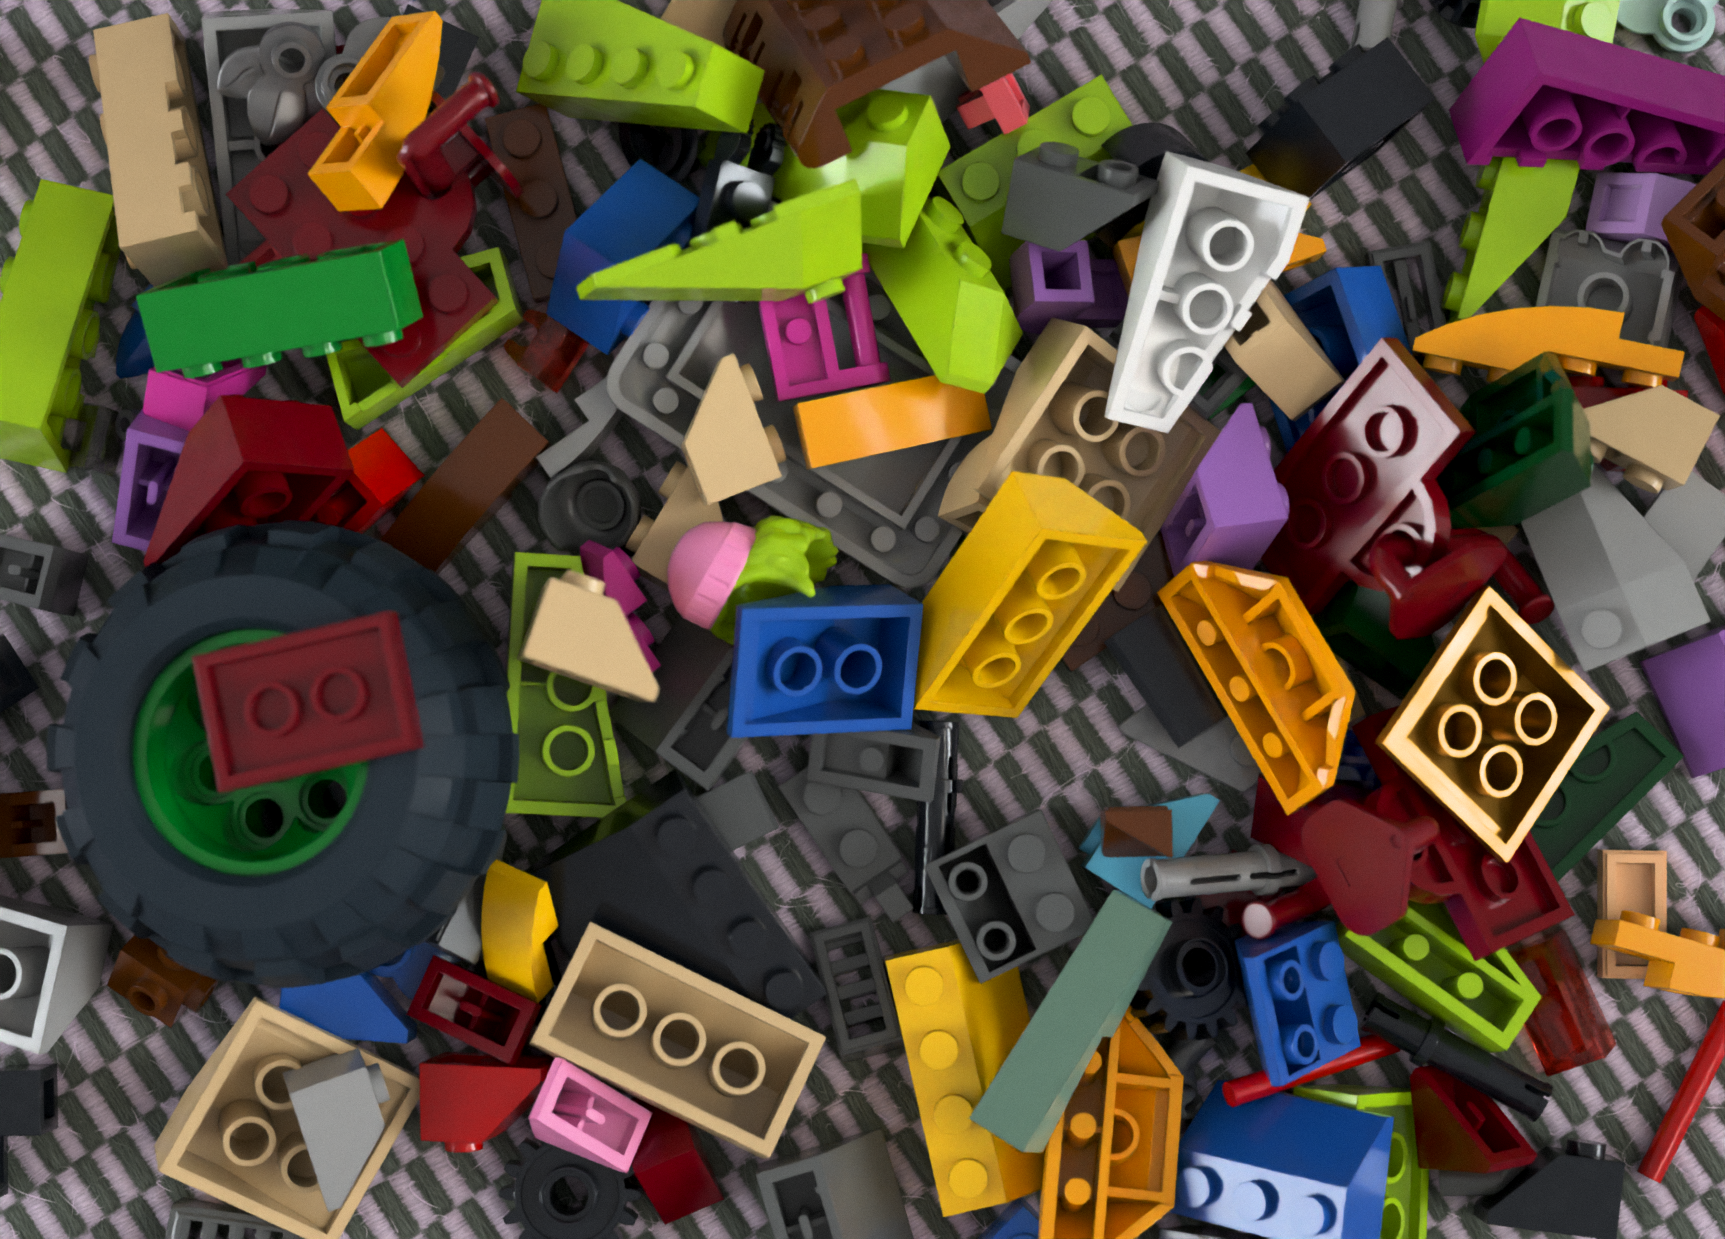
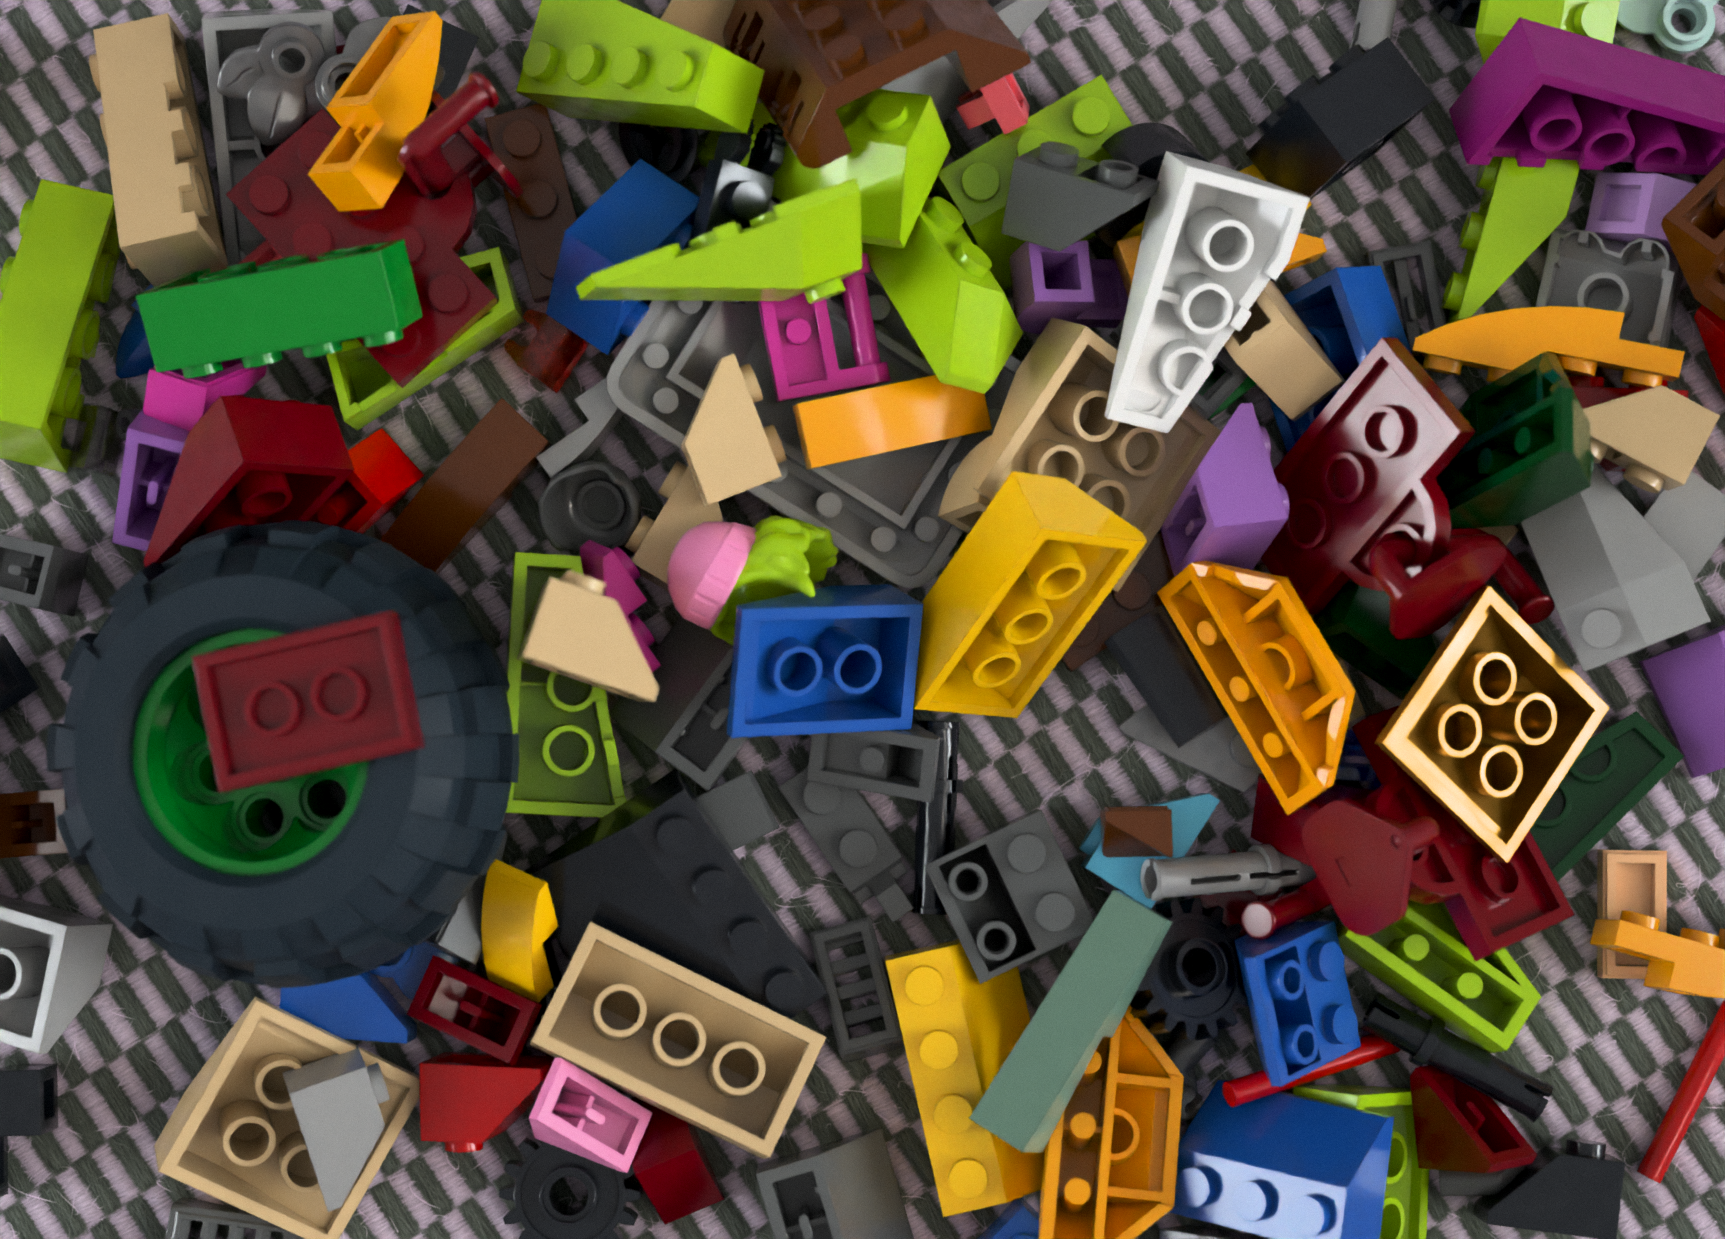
reddish brown brick [107,935,218,1028] -> none
clear red slope [1508,929,1616,1077] -> none

